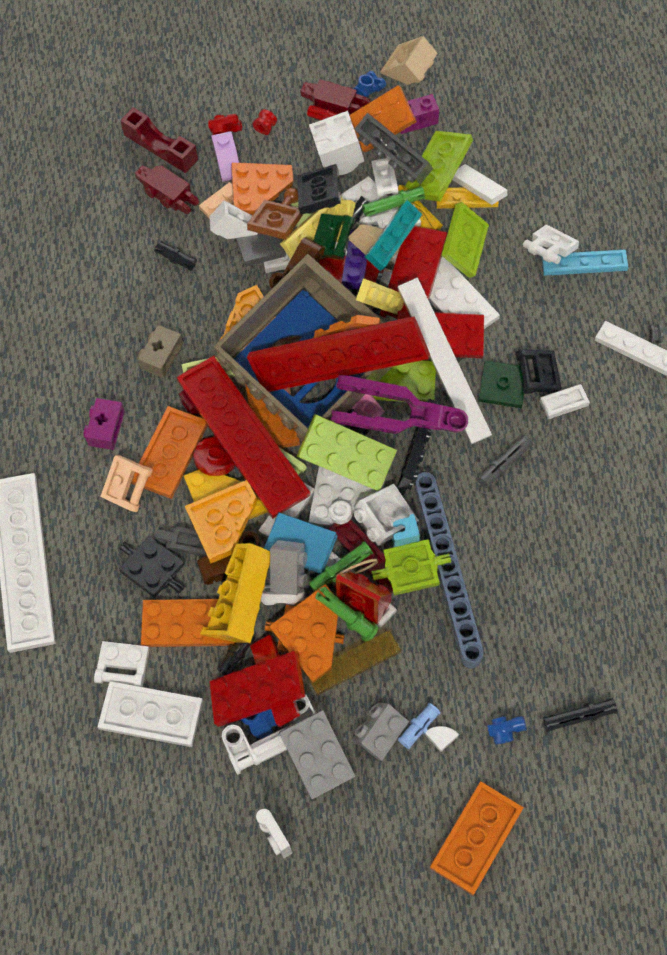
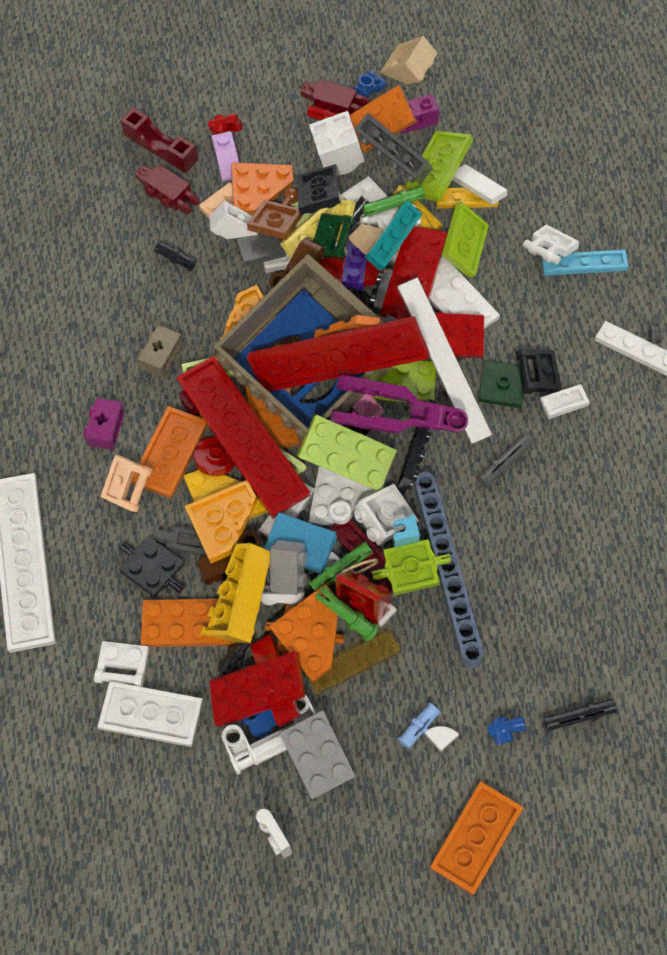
red wheel [252,109,277,135] -> none
light grey bracket [352,702,409,761] -> none
light yellow plate [356,278,404,315] -> none
white plate [371,158,399,198] -> none

